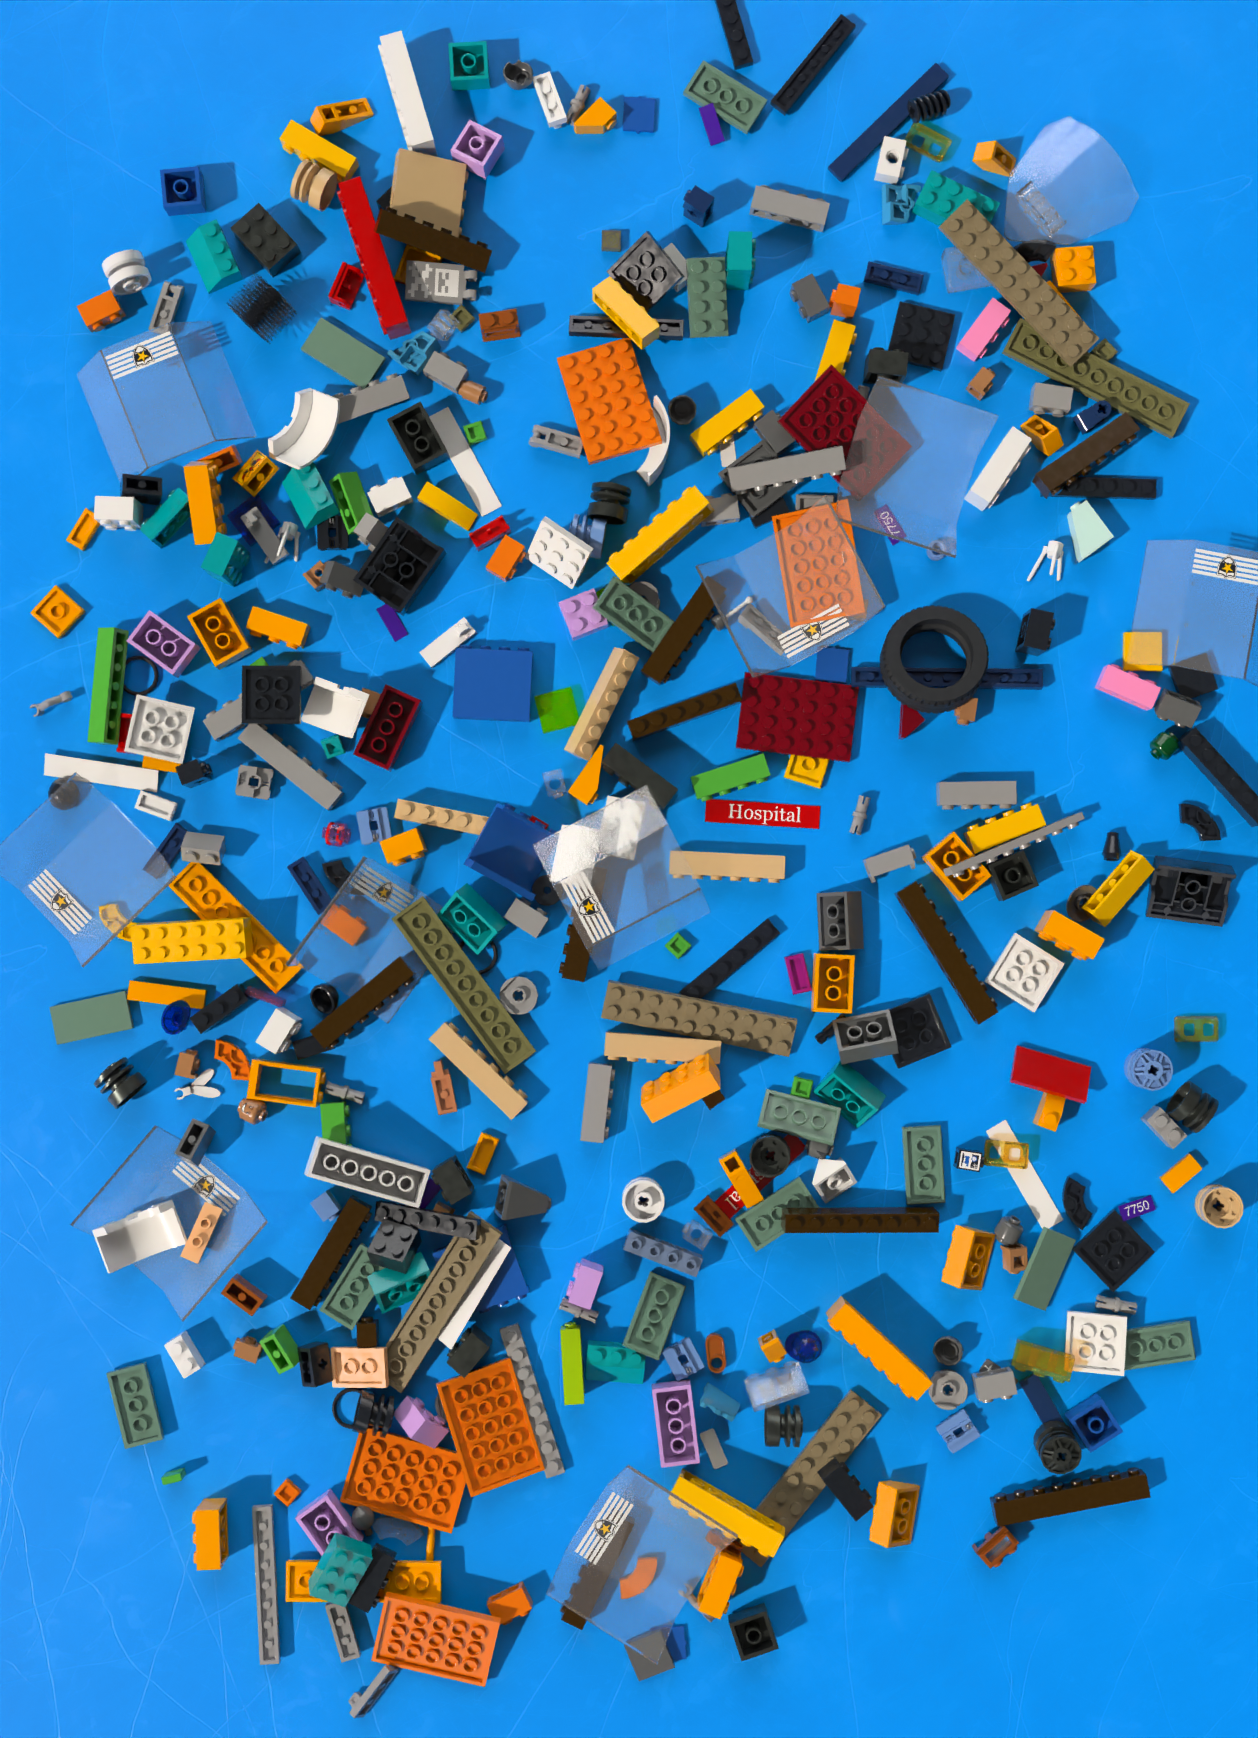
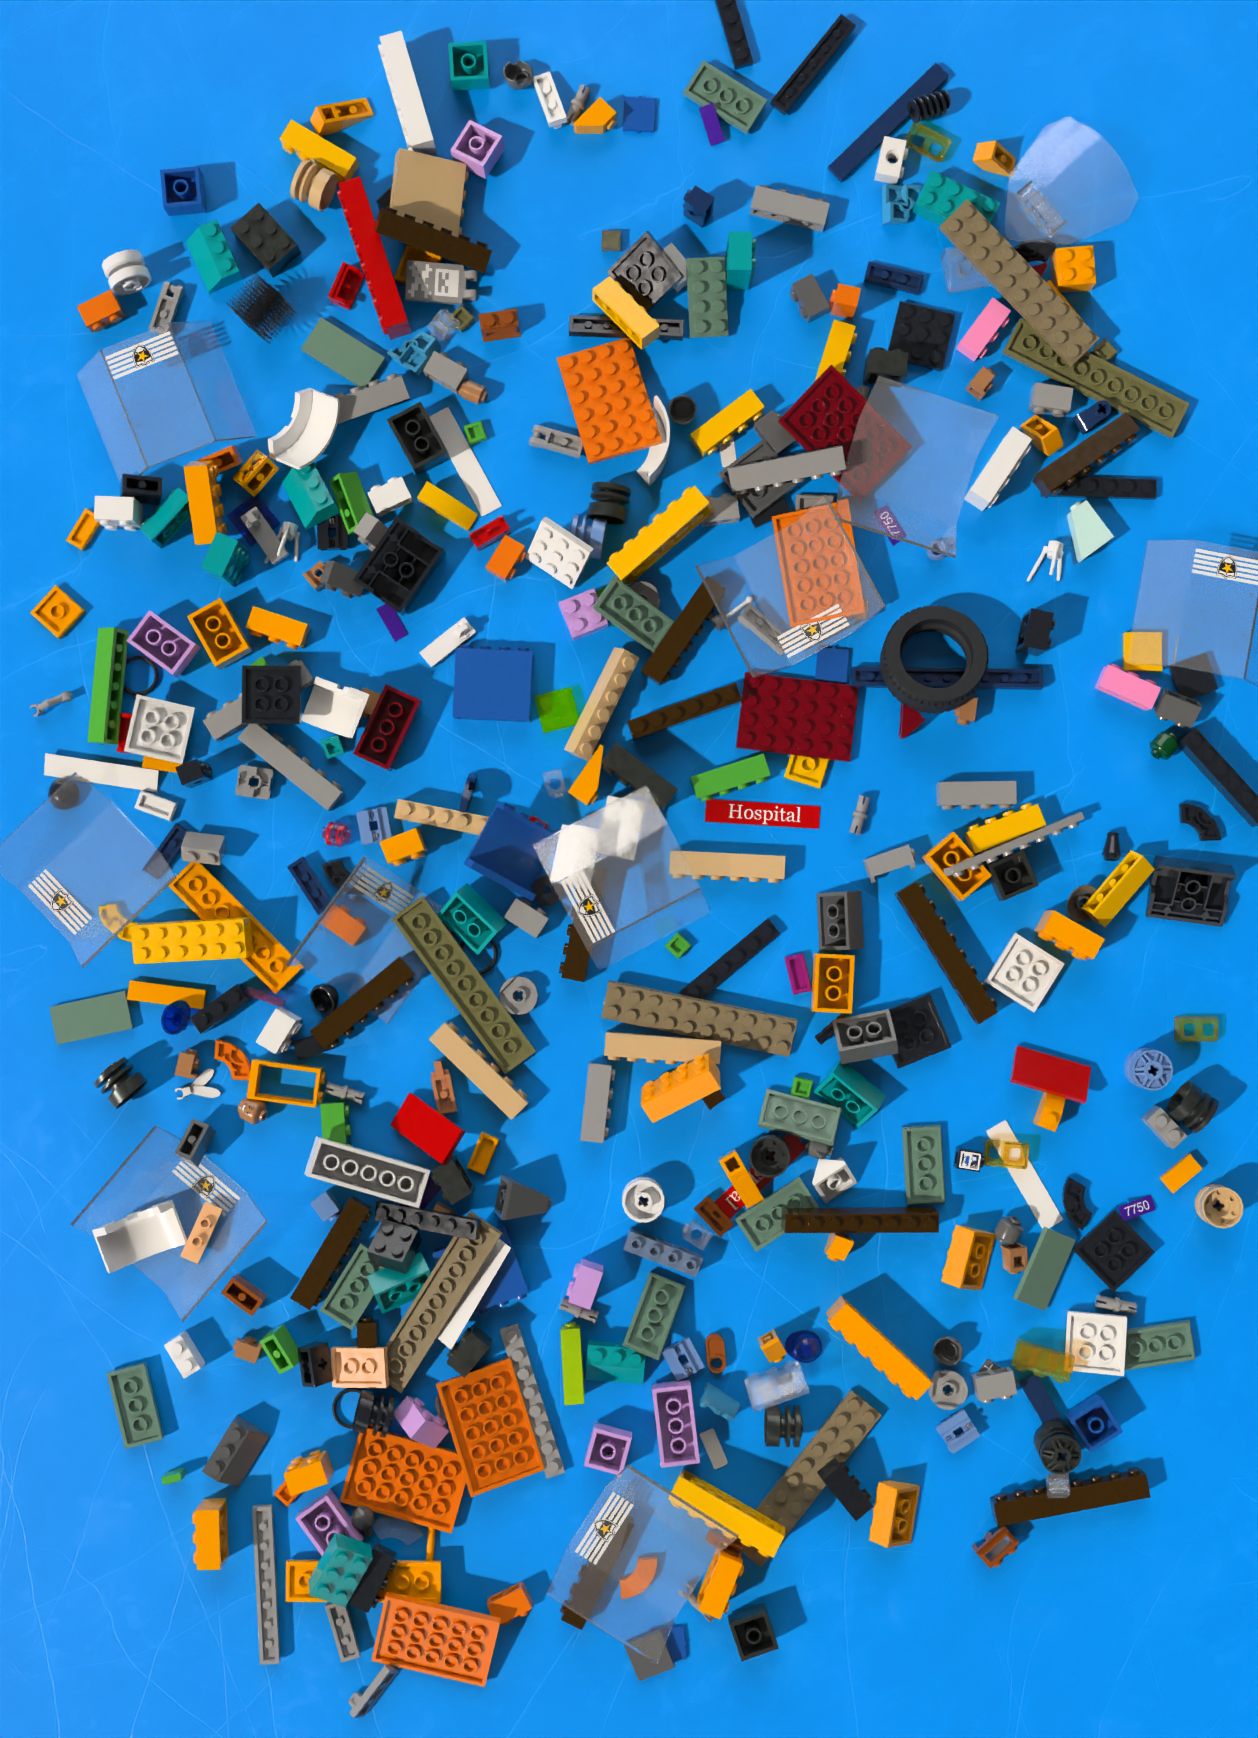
none -> dark grey slope [202,1415,270,1486]
none -> light orange brick [283,1450,334,1496]
none -> red tile [390,1092,466,1165]
none -> dark blue tile [459,773,477,813]
none -> lavender brick [584,1422,632,1476]
none -> light orange slope [824,1233,854,1262]
none -> clear brick [1046,1474,1070,1498]

